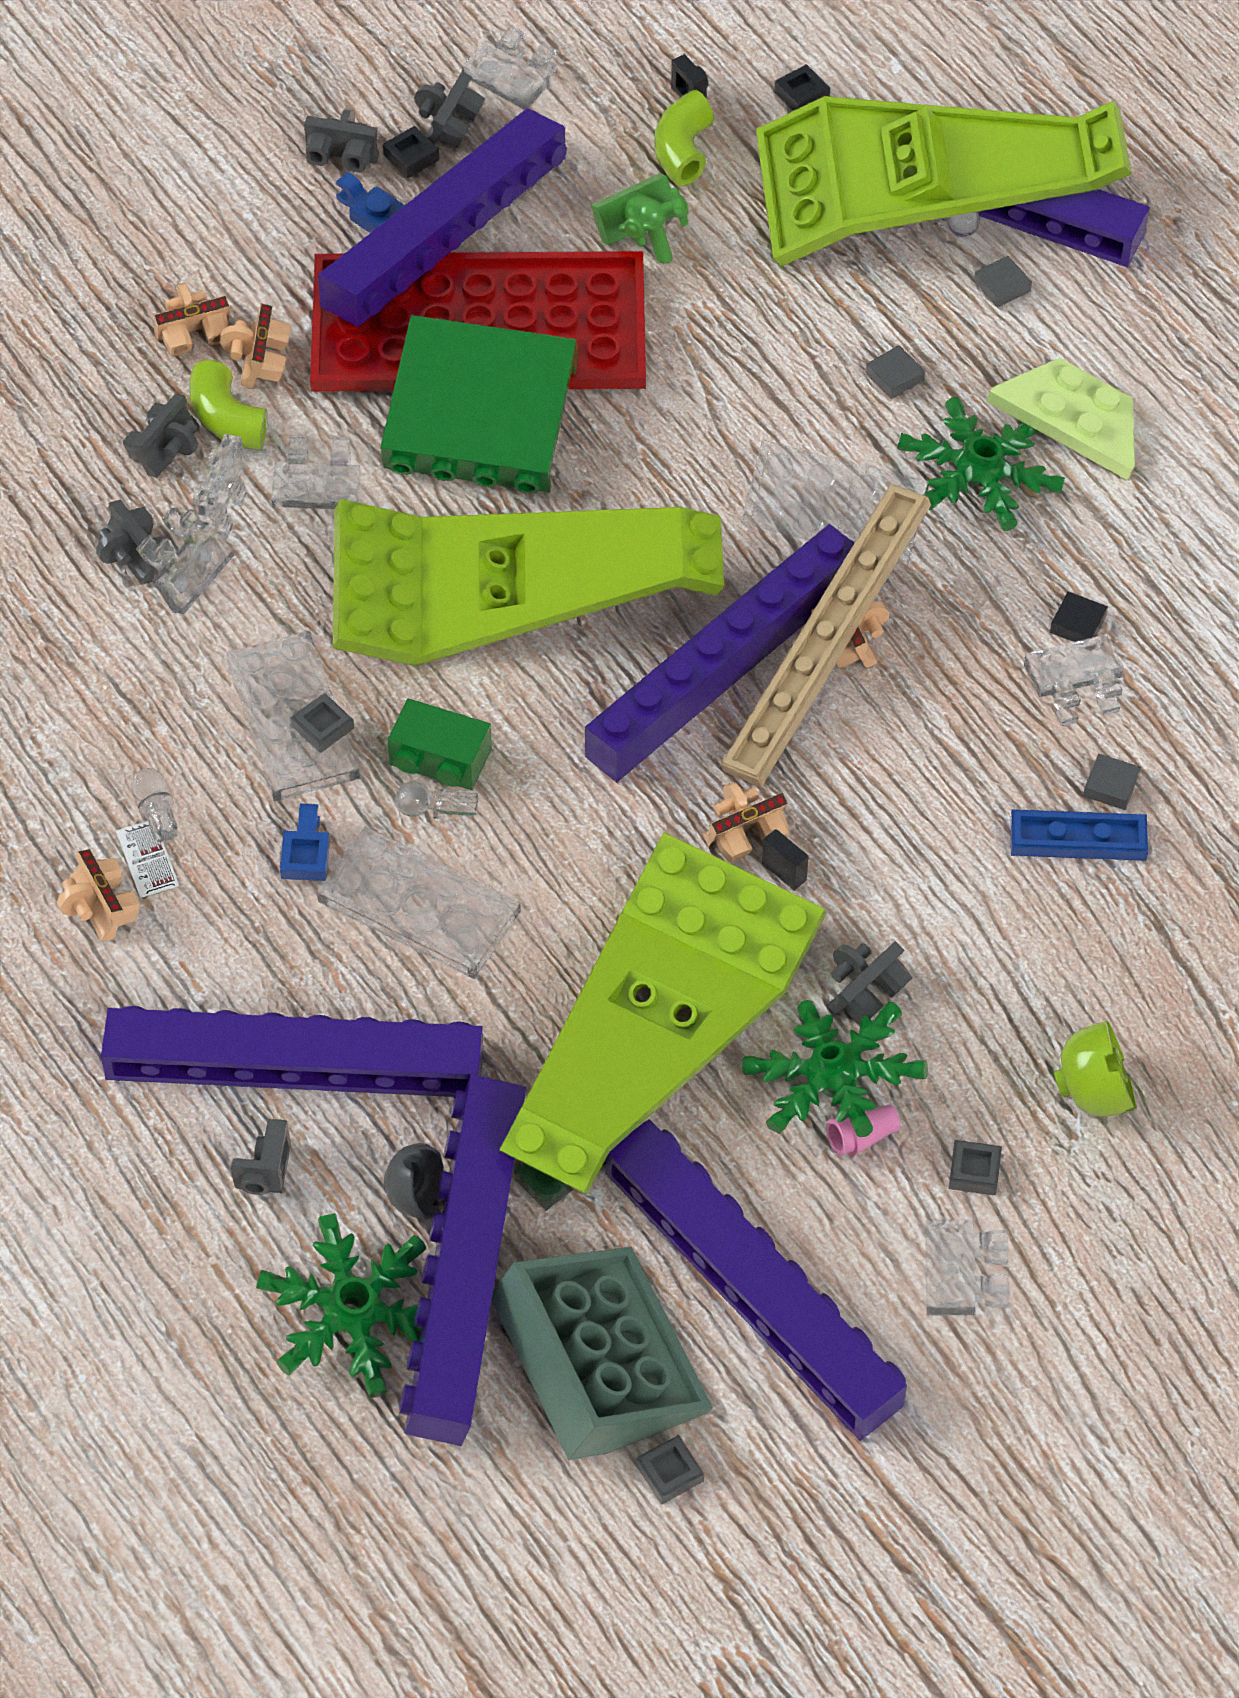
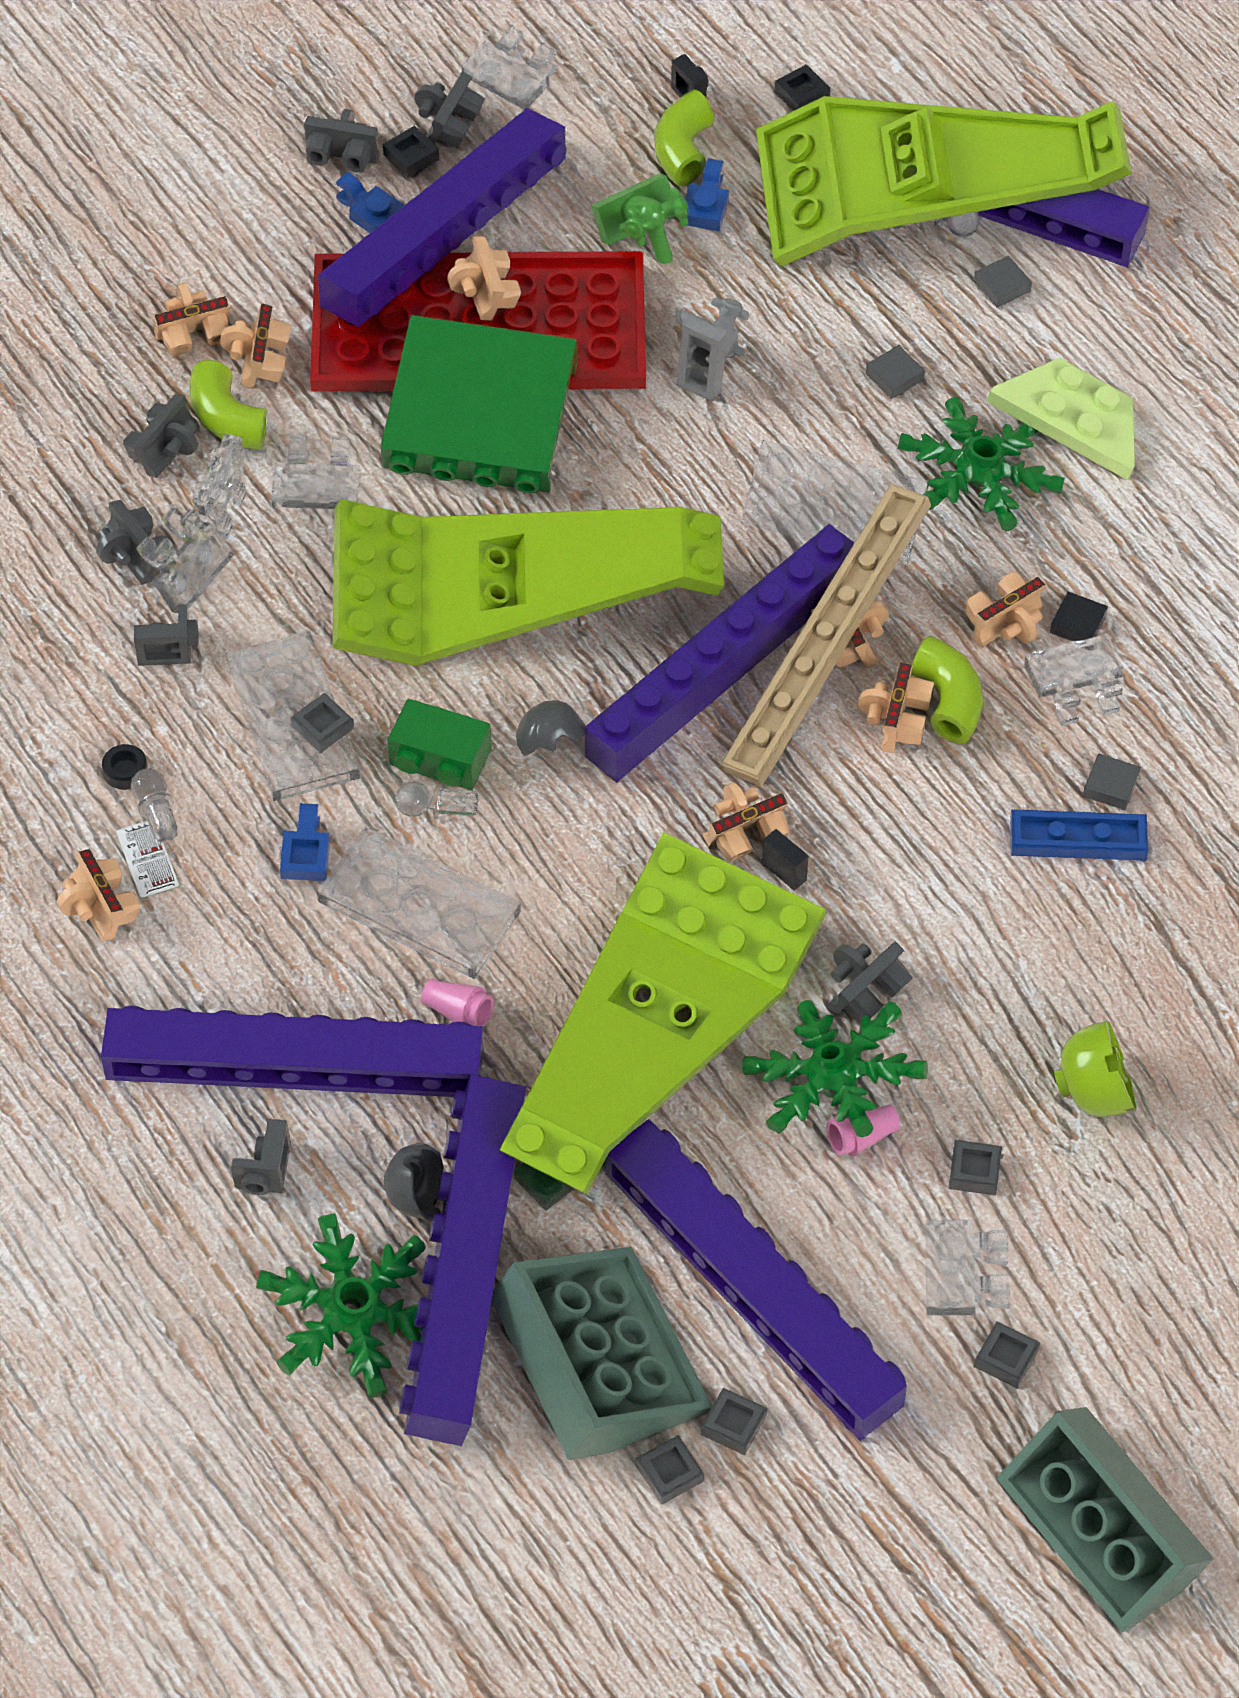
none -> black tile [102,744,148,790]
none -> dark grey bracket [134,604,199,666]
none -> bright pink cone [421,978,494,1028]
none -> light nougat hips [447,236,521,320]
none -> dark grey hair [516,700,586,756]
none -> light grey piece [676,298,749,402]
none -> blue plate [685,158,729,232]
none -> dark grey tile [701,1388,767,1456]
none -> light nougat hips [858,662,934,753]
none -> lime cylinder [912,635,984,744]
none -> light nougat hips [965,571,1046,648]
none -> dark grey tile [974,1321,1040,1389]
none -> sand green slope [996,1407,1214,1632]

